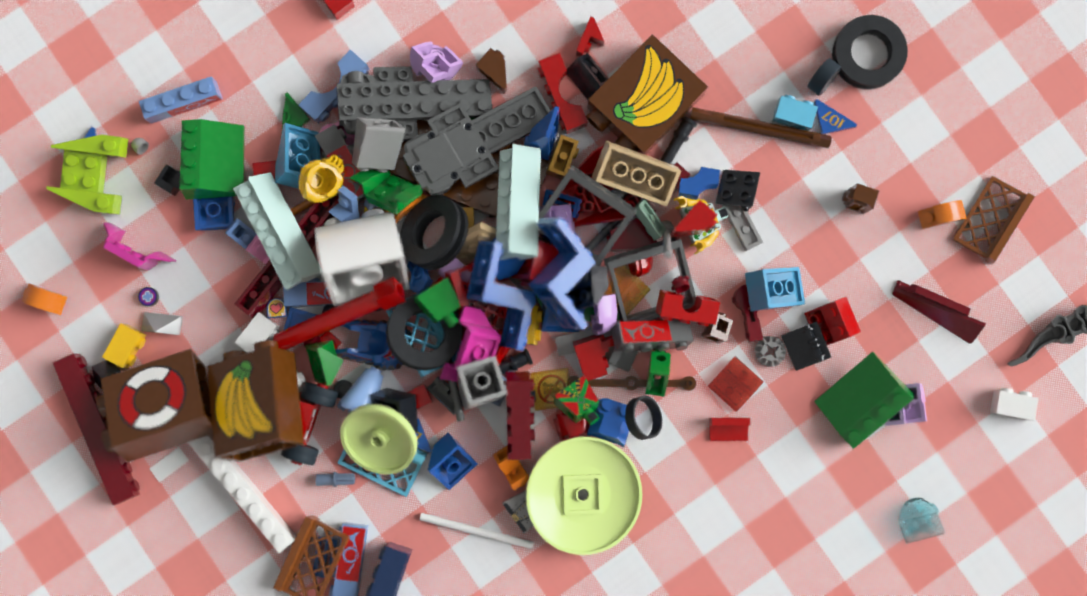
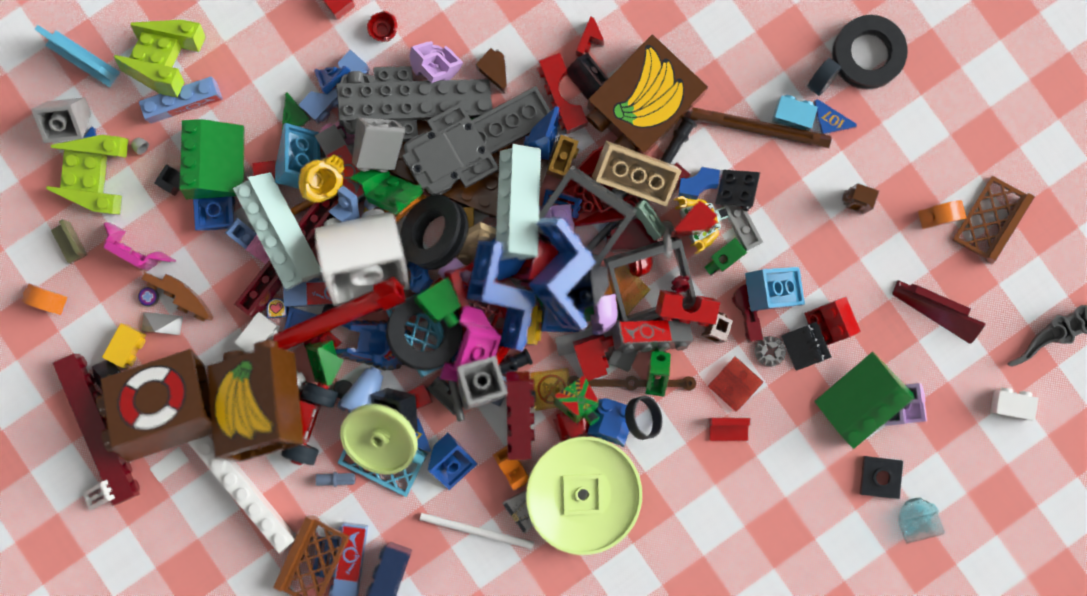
none -> light grey slope [31,97,91,143]
none -> medium azure fence [34,25,120,88]
none -> olive panel [51,219,87,264]
none -> white tile [83,480,114,510]
none -> lime wedge [114,19,206,98]
none -> dark orange slope [142,272,213,322]
none -> blue tile [314,66,351,94]
none -> red hair [367,11,398,42]
none -> green torso [704,238,747,276]
none -> black piece [860,456,903,499]

